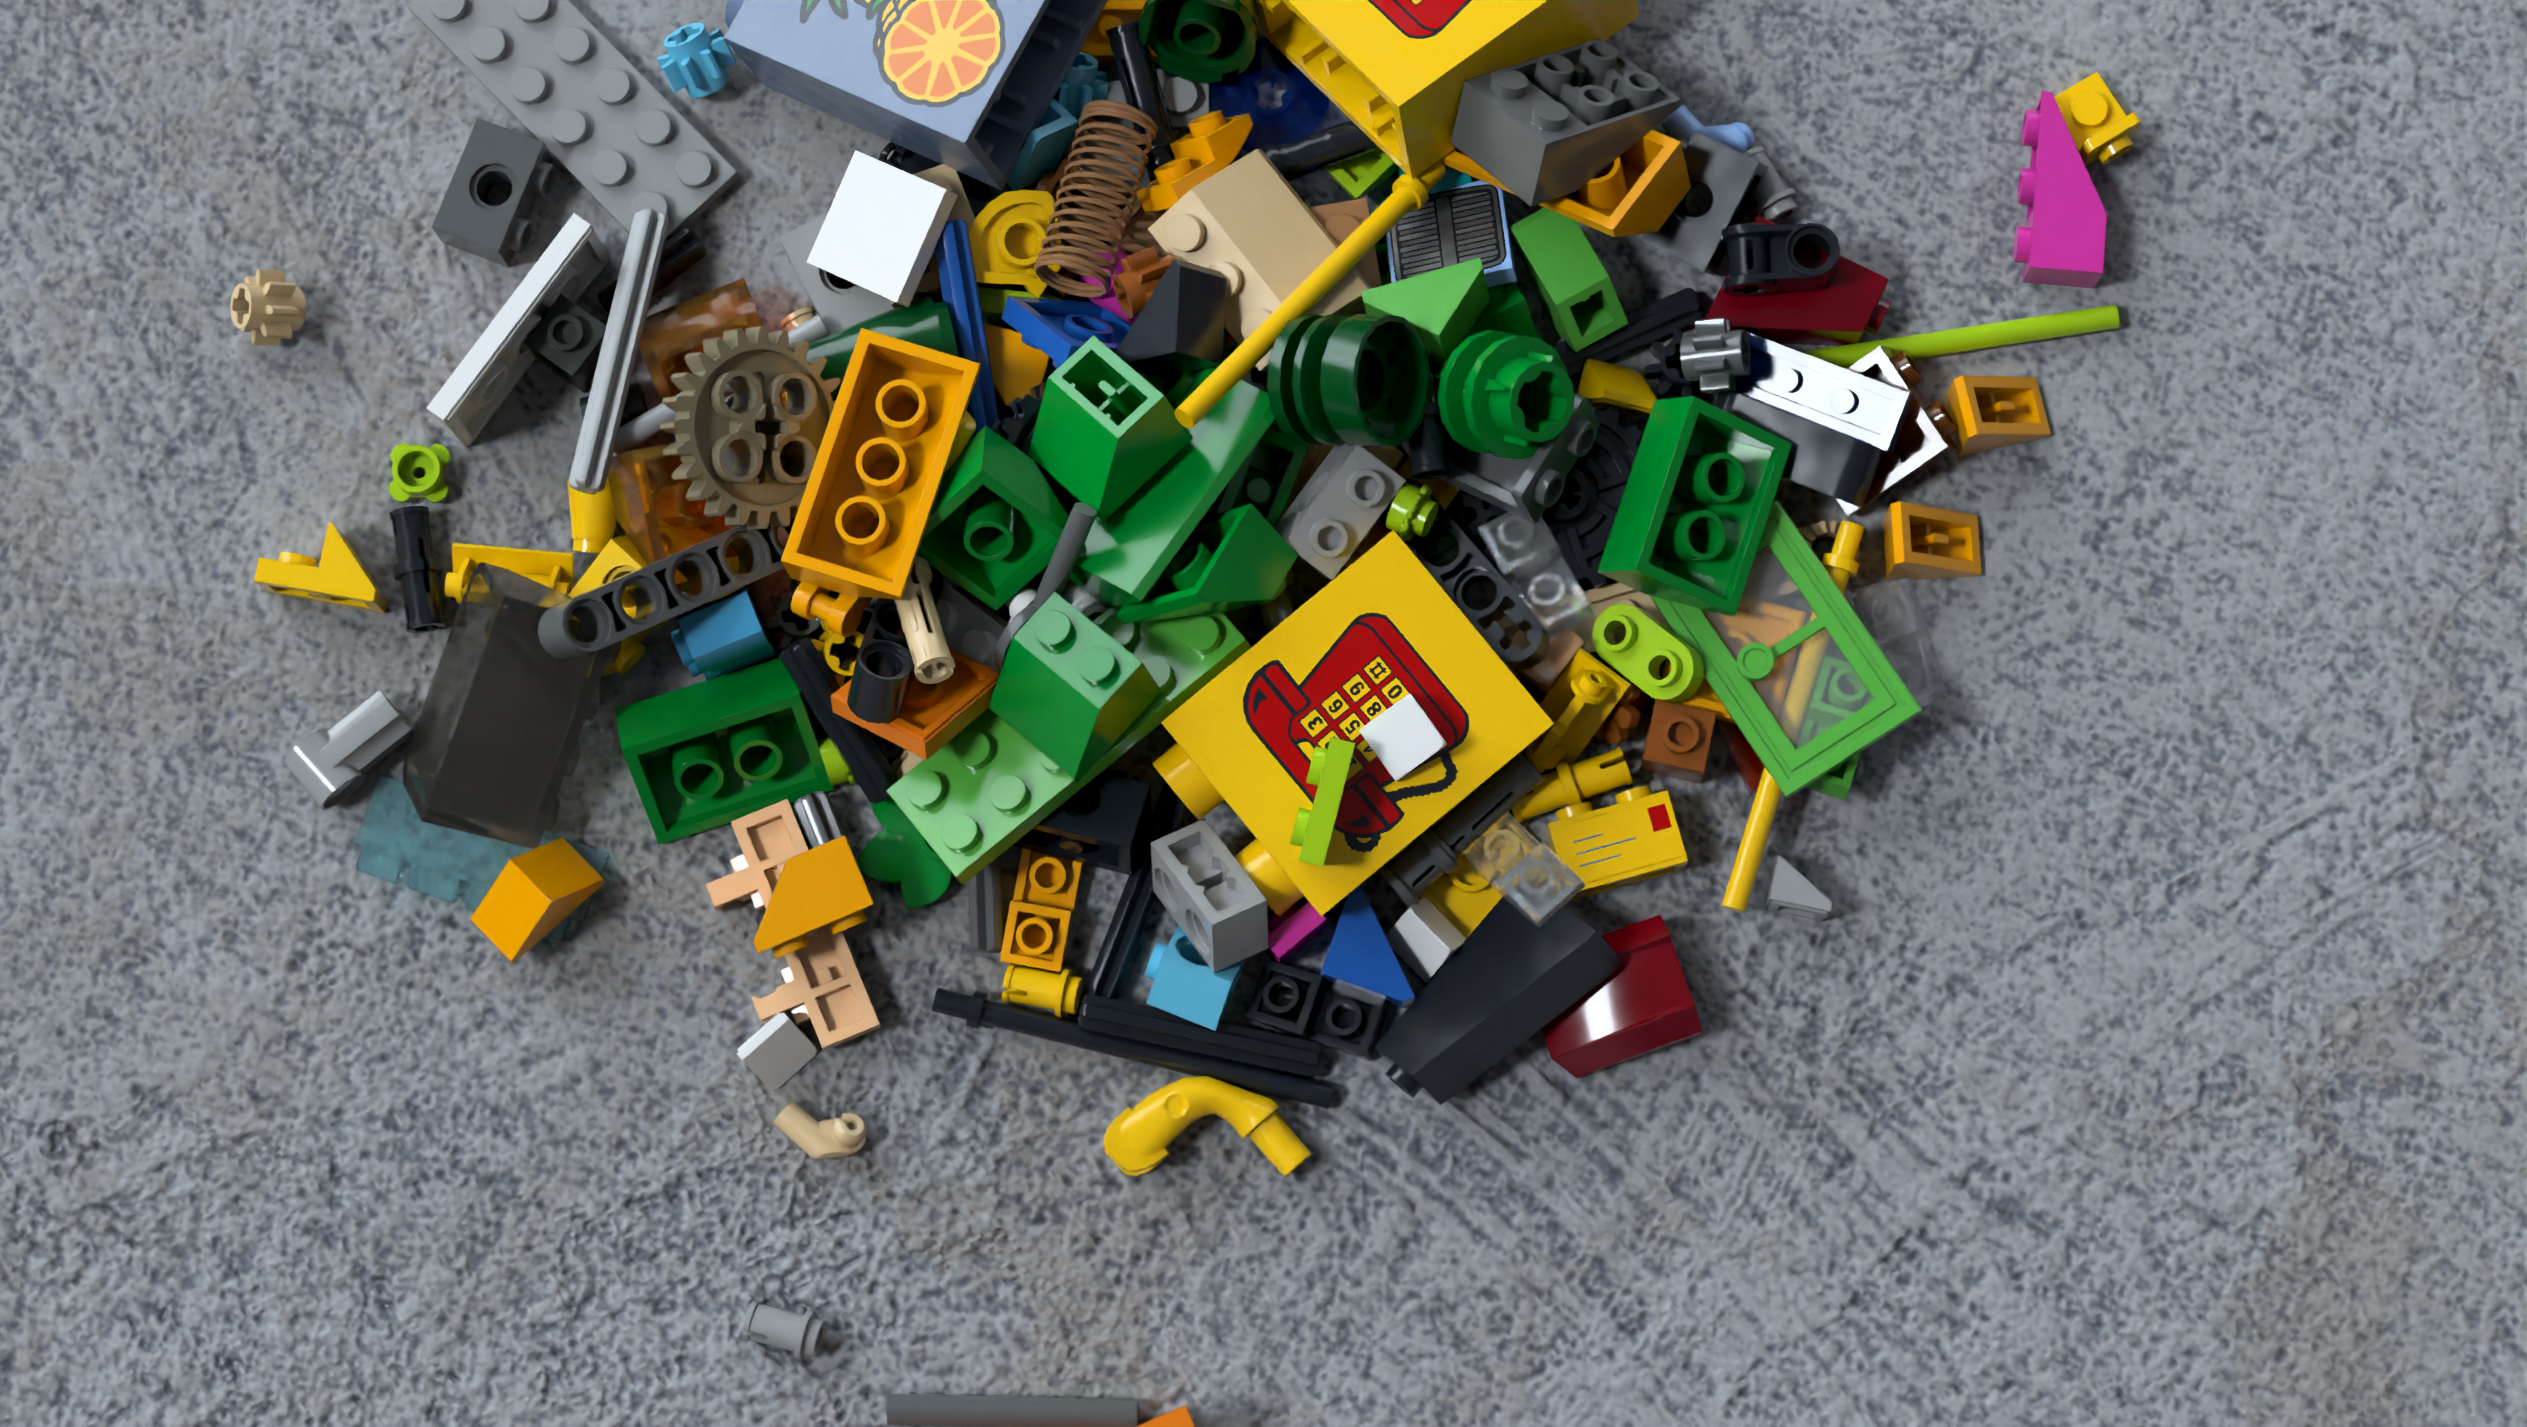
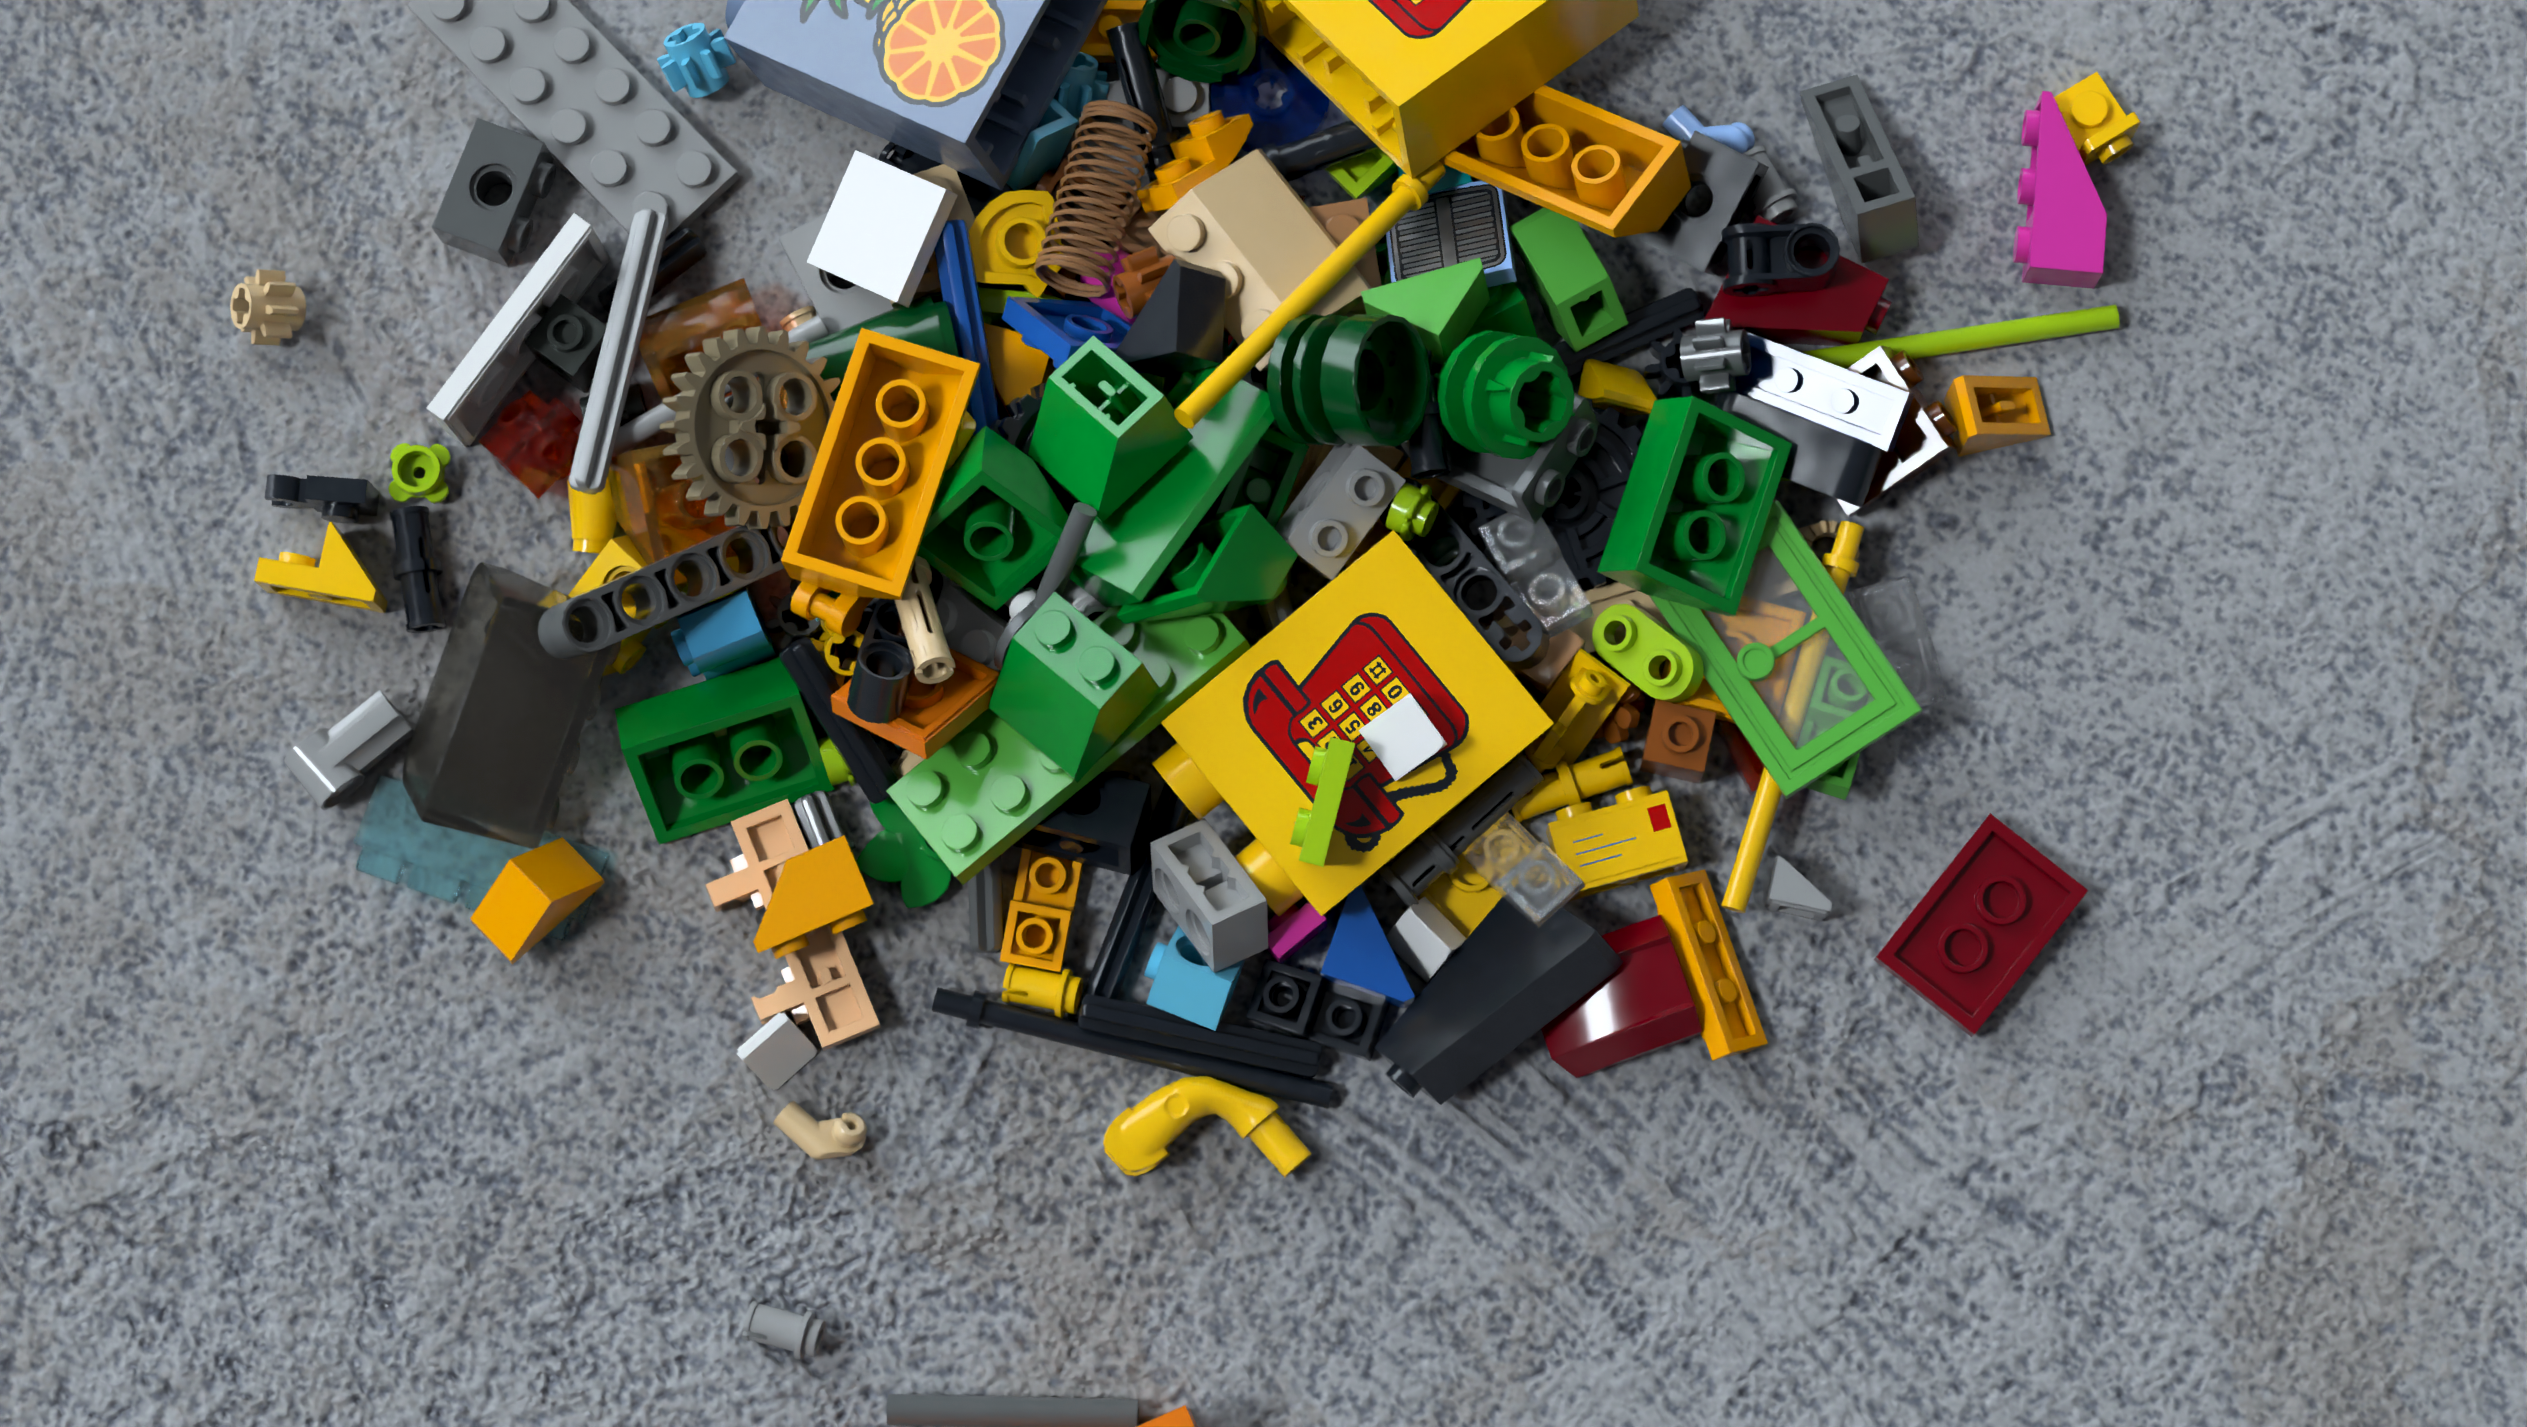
yellow hinge [445,543,574,610] -> none
dark grey slope [1451,38,1681,207] -> none
light orange slope [1882,501,1982,581] -> none
none -> black plate [265,474,380,523]
none -> clear red brick [478,390,581,499]
none -> light orange plate [1649,869,1768,1061]
none -> dark grey slope [1800,74,1919,264]
none -> dark red plate [1874,813,2089,1037]

